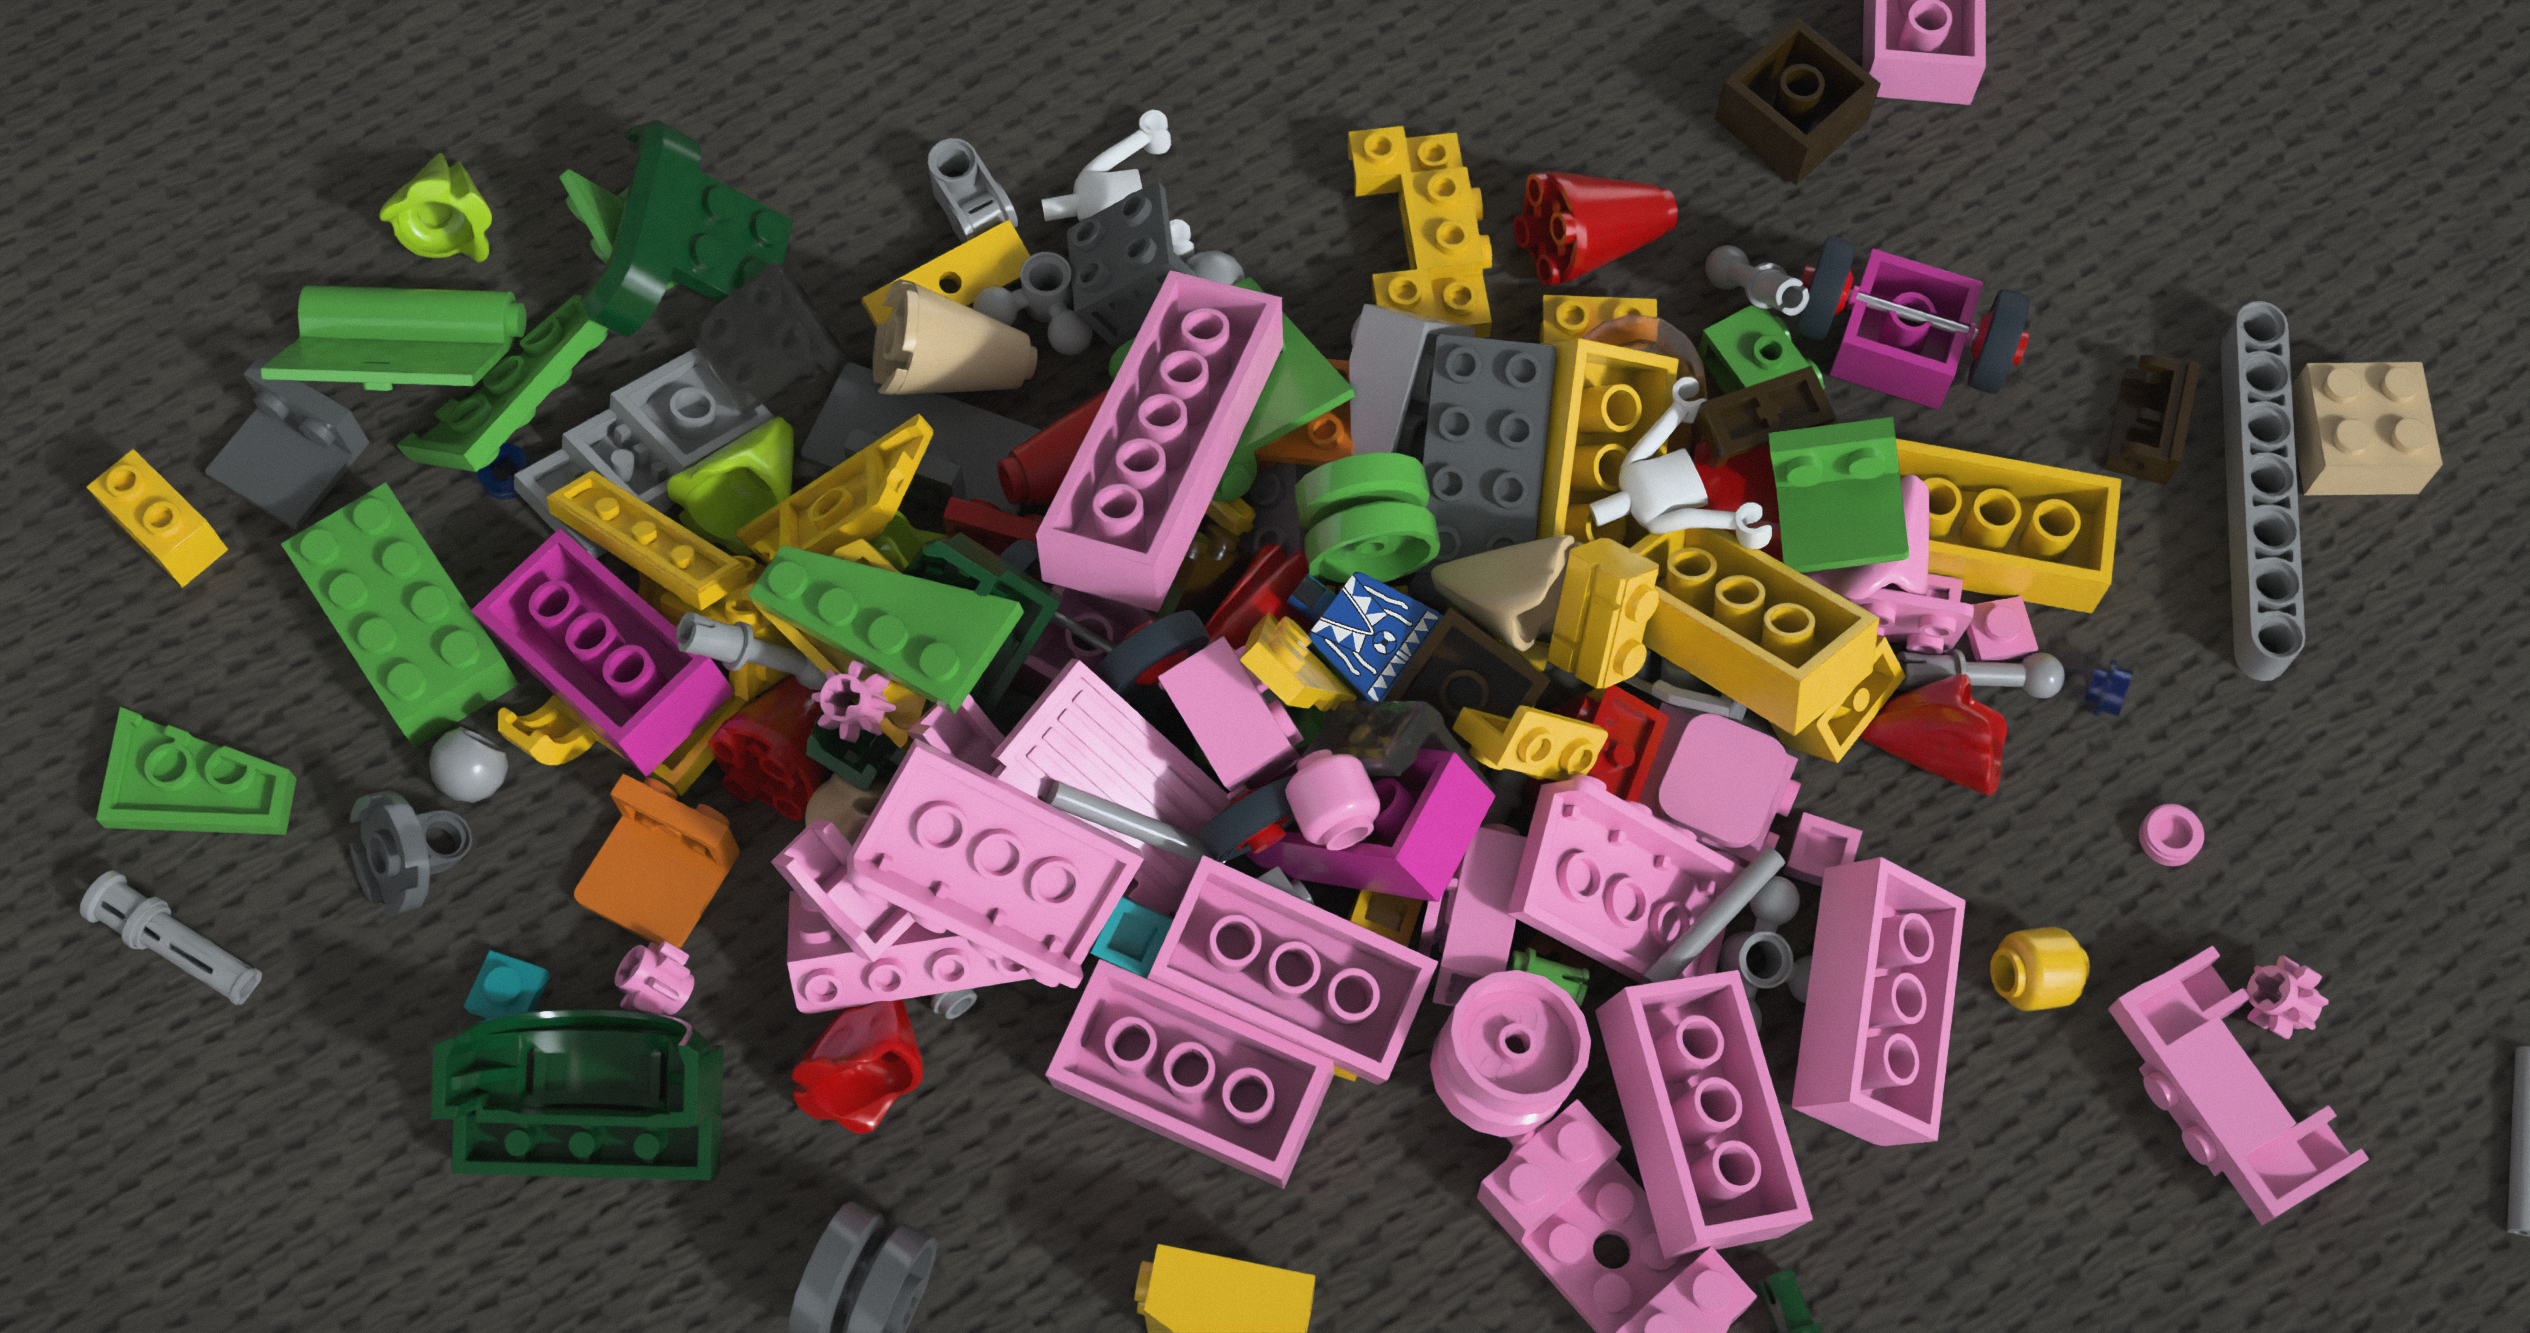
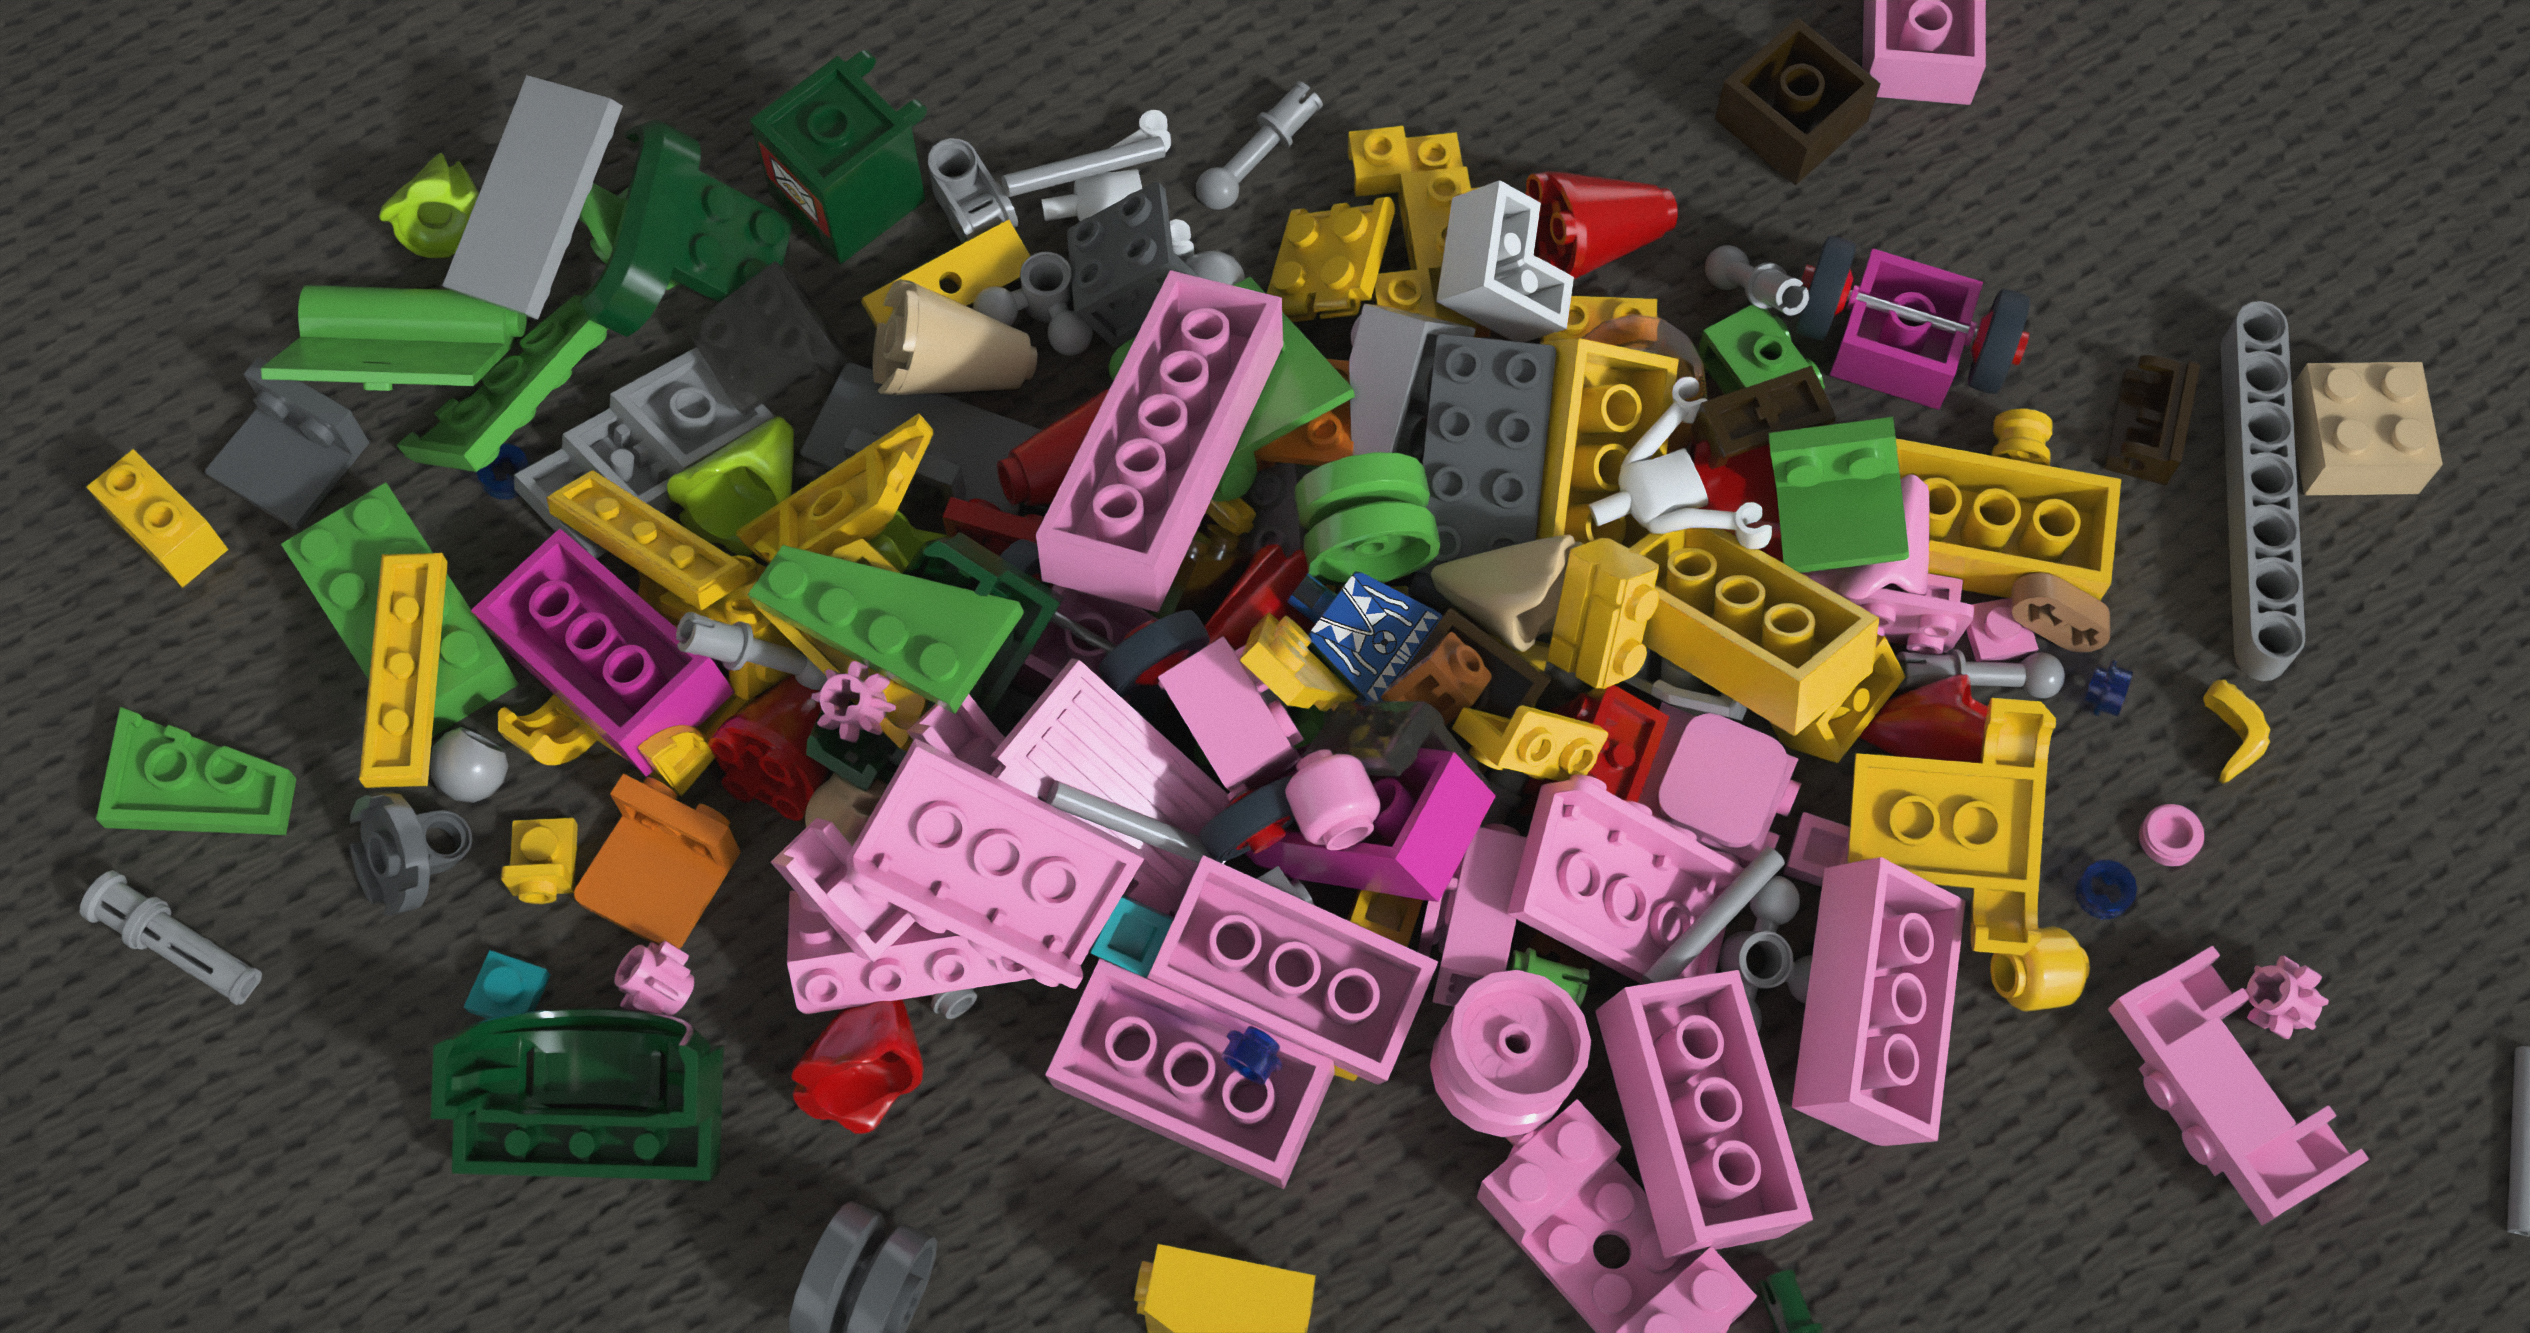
none -> yellow tile [359,553,448,788]
none -> light grey tile [442,75,623,320]
none -> yellow bracket [501,818,578,904]
none -> yellow tile [637,725,712,788]
none -> dark green container [749,50,927,265]
none -> light grey bar [1002,136,1165,197]
none -> light grey pin [1195,81,1323,209]
none -> clear blue plate [1221,1026,1283,1085]
none -> yellow plate [1267,197,1395,322]
none -> dark orange bracket [1381,632,1492,742]
none -> white brick [1436,180,1574,342]
none -> yellow piece [1847,698,2056,956]
none -> yellow wheel [1991,409,2053,466]
none -> medium nougat beam [2012,573,2110,653]
none -> clear blue bush [2075,860,2137,920]
none -> yellow hair [2203,679,2270,784]

